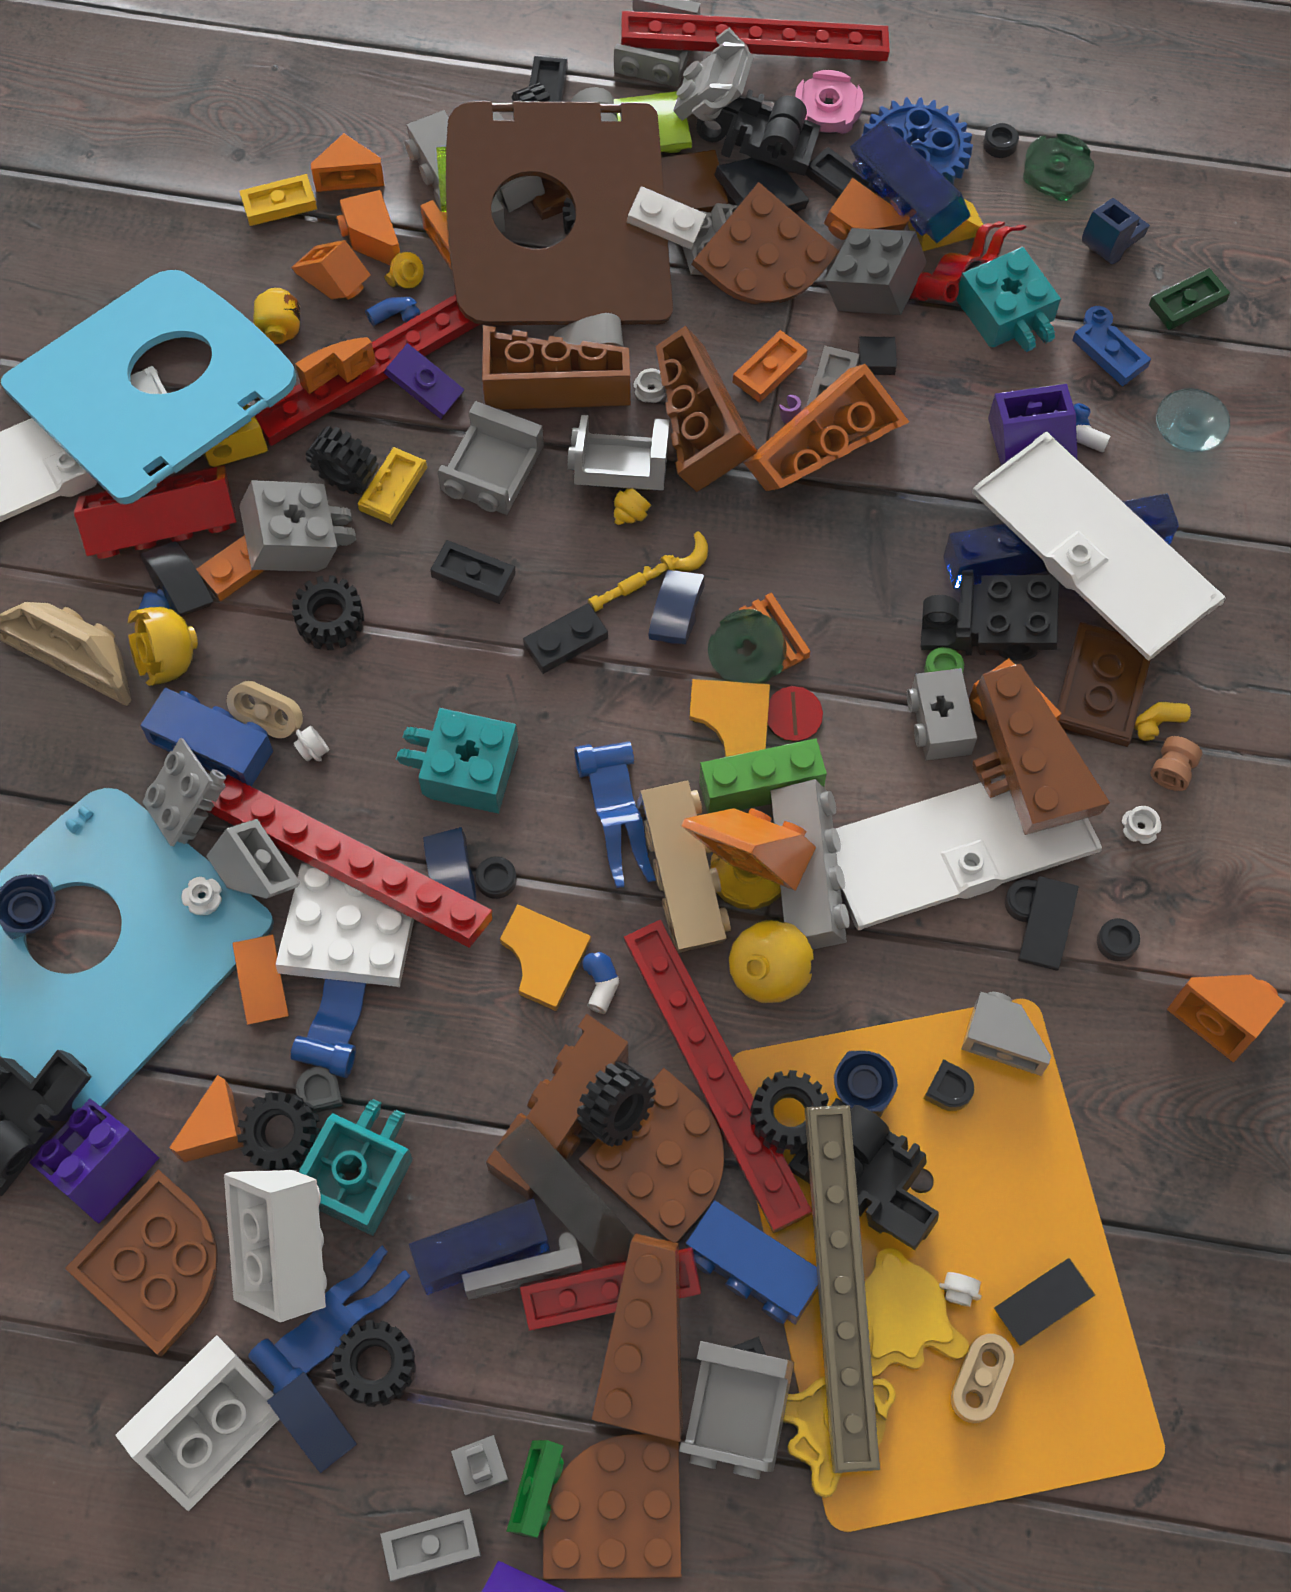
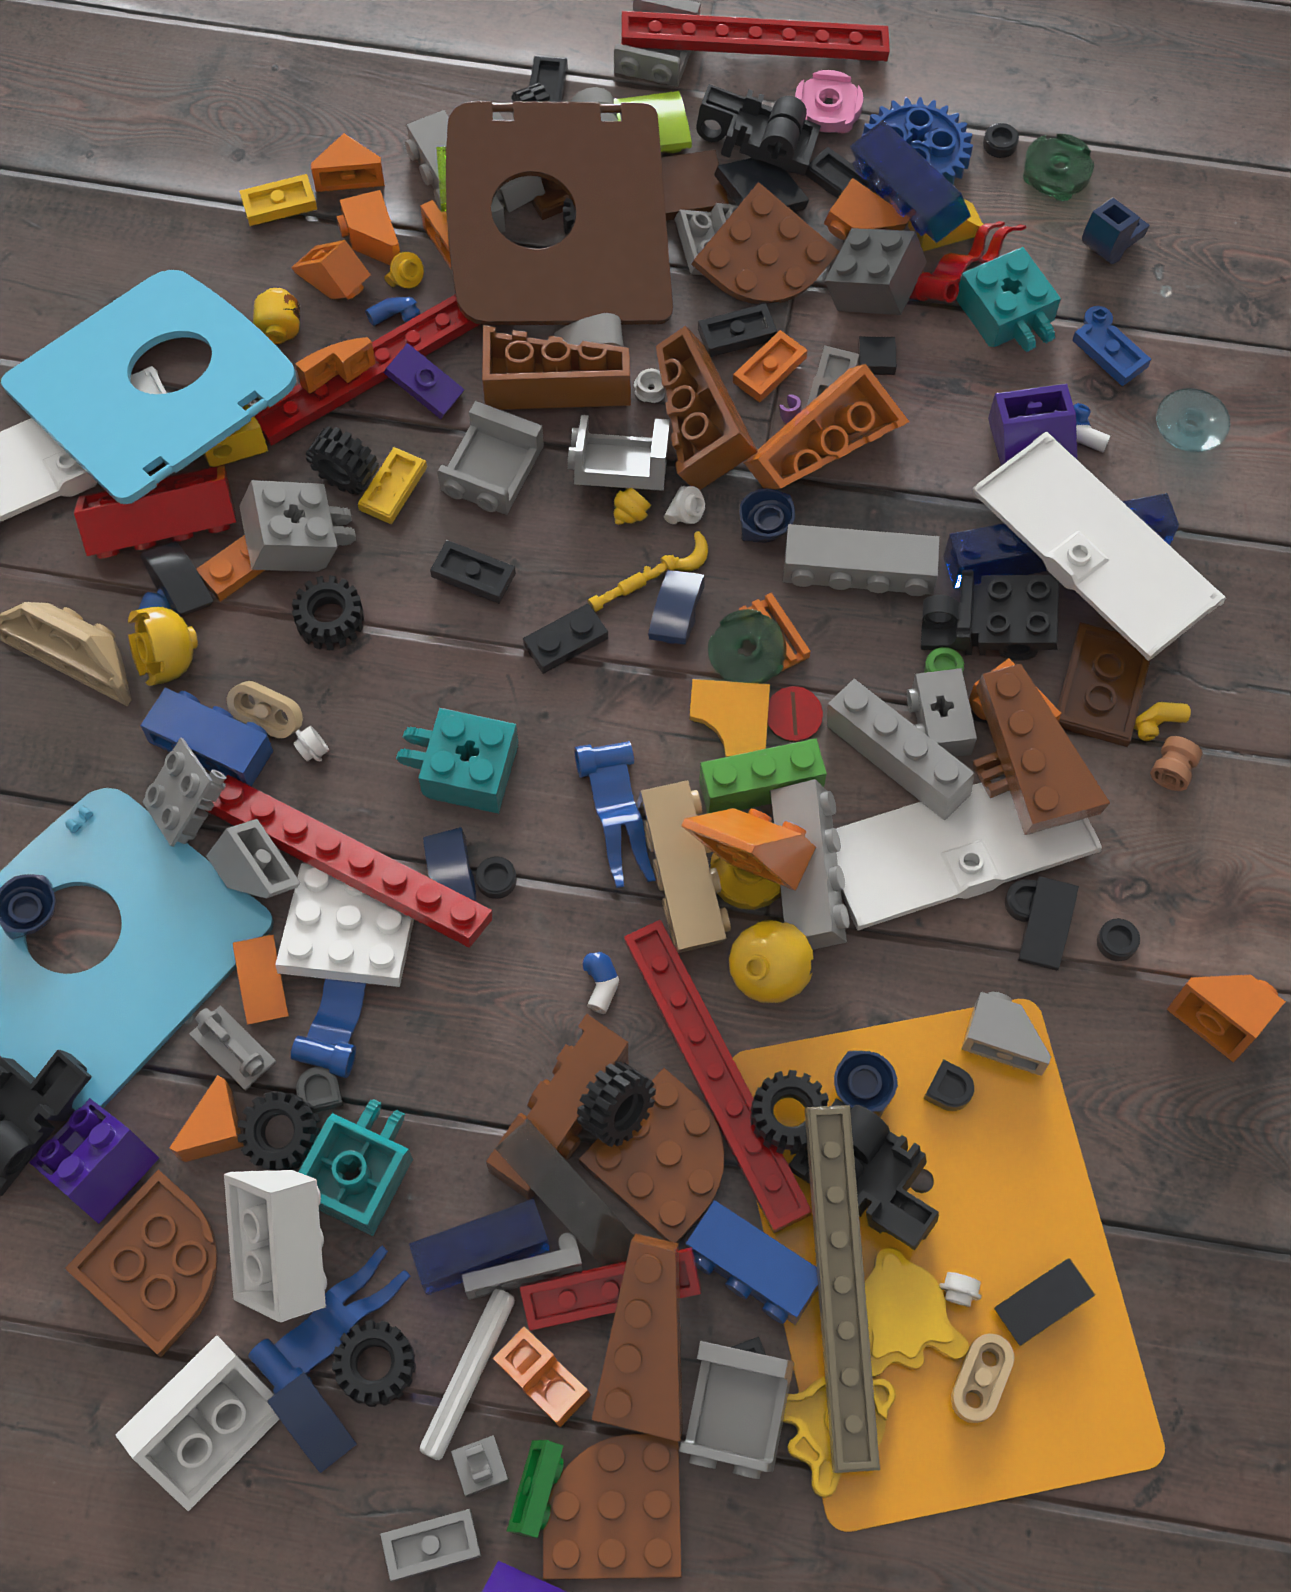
white plate [181,877,222,915] -> none
light orange tile [500,904,591,1011] -> none
white plate [627,186,706,250] -> none
light grey plate [673,27,754,122] -> none
white plate [1122,806,1161,844] -> none
dark green plate [1149,268,1230,330] -> none
none -> light grey hinge [189,1005,276,1091]
none -> white axle [420,1289,515,1460]
none -> orange slope [492,1327,591,1428]
none -> white plate [664,486,705,524]
none -> black plate [698,303,778,357]
none -> dark blue hat [739,488,795,543]
none -> light grey brick [783,524,940,596]
none -> light grey brick [827,679,975,820]

